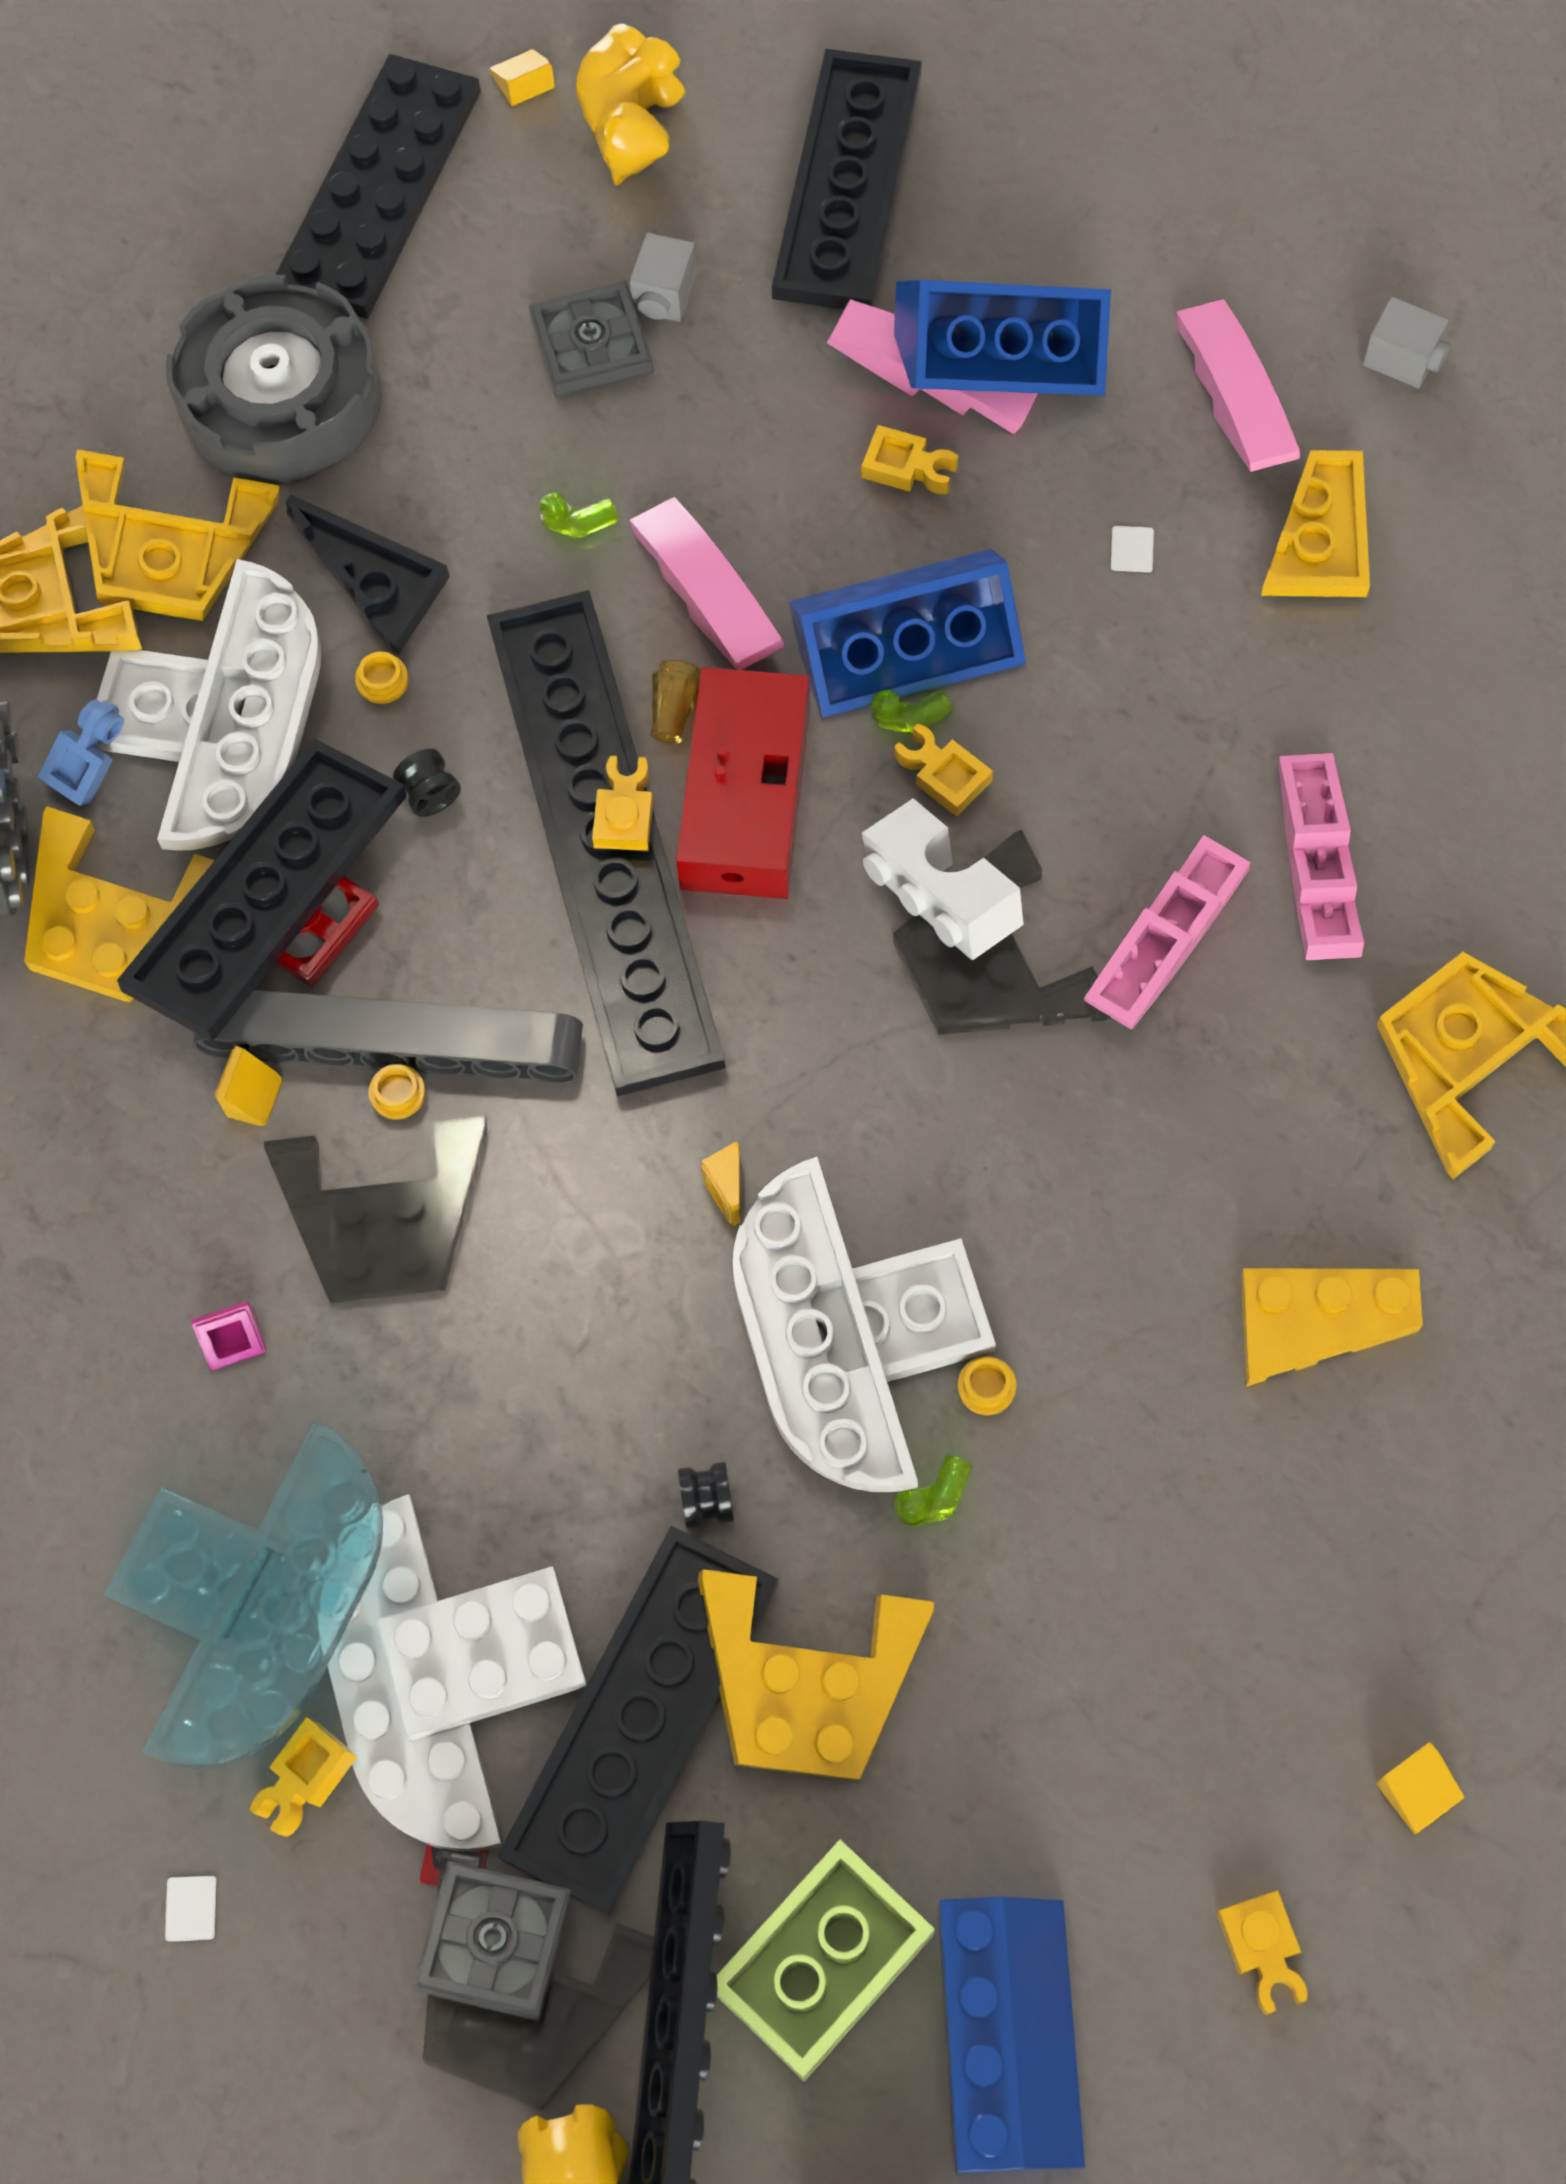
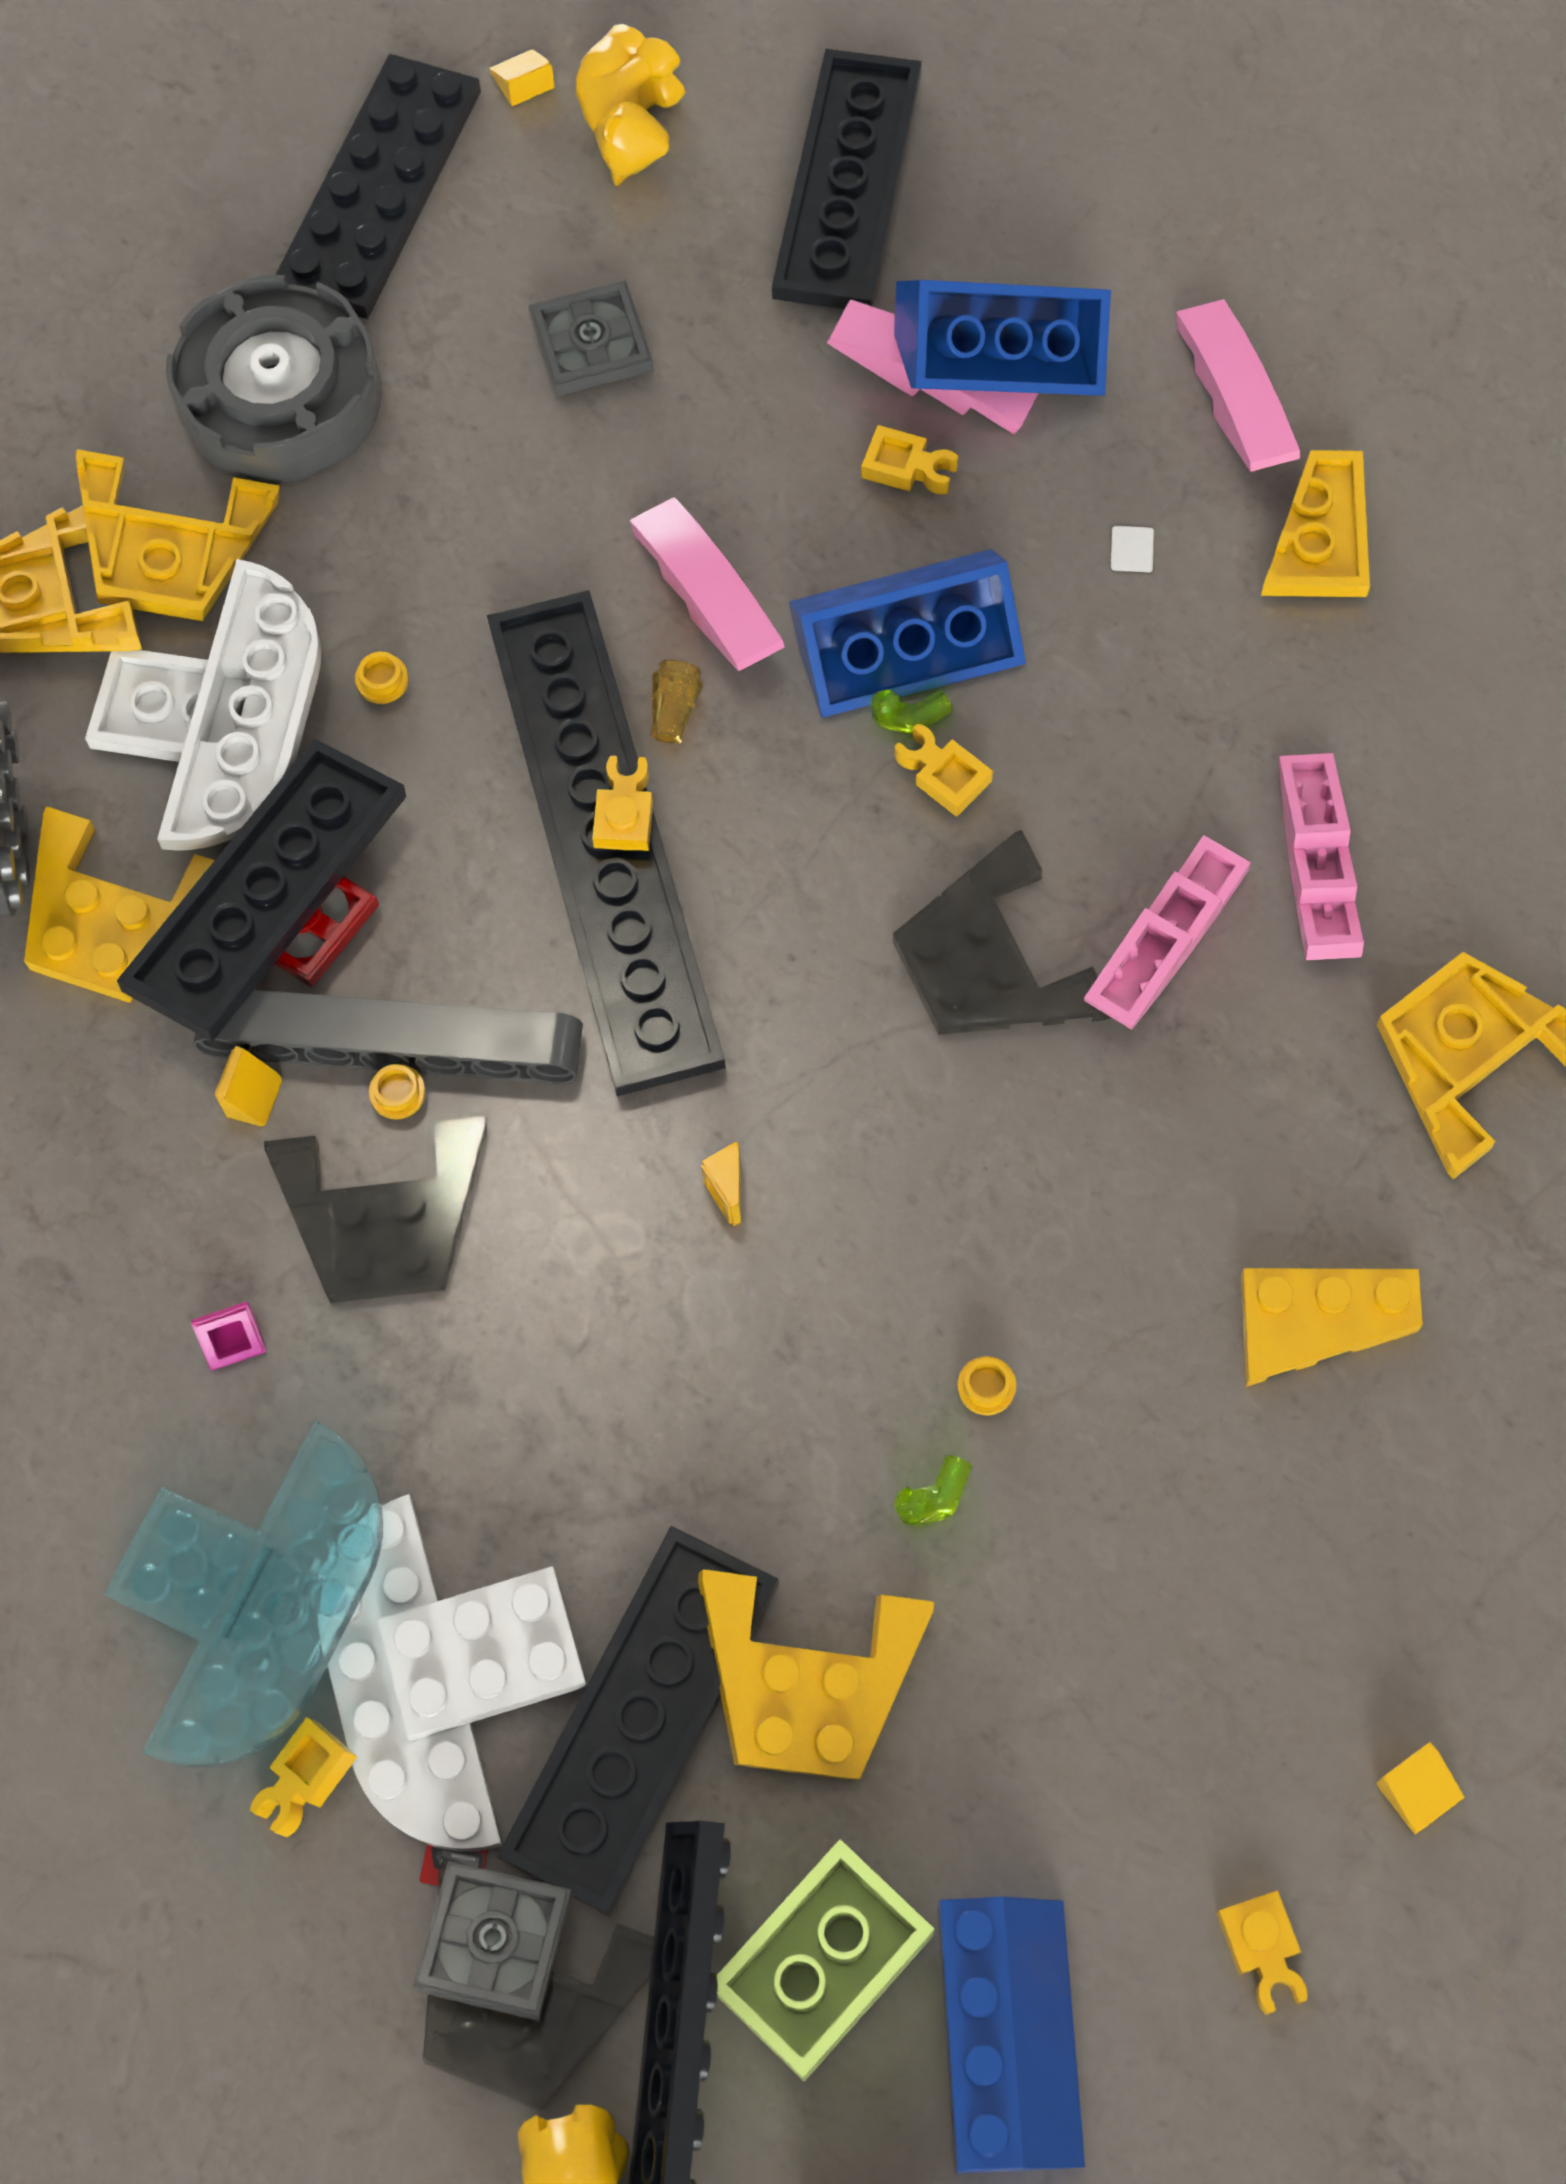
medium blue plate [37,699,124,806] -> none
white sticker [165,1876,217,1942] -> none
black wing [285,494,450,655] -> none
pearl dark grey wheel [393,749,461,817] -> none
clear neon green arm [539,493,619,538] -> none
light grey brick [630,233,698,322] -> none
red brick [676,667,810,899] -> none
black wheel [678,1462,734,1528] -> none
white plate [733,1157,996,1492] -> none
white arch [862,799,1024,960] -> none
light grey brick [1363,297,1450,389] -> none

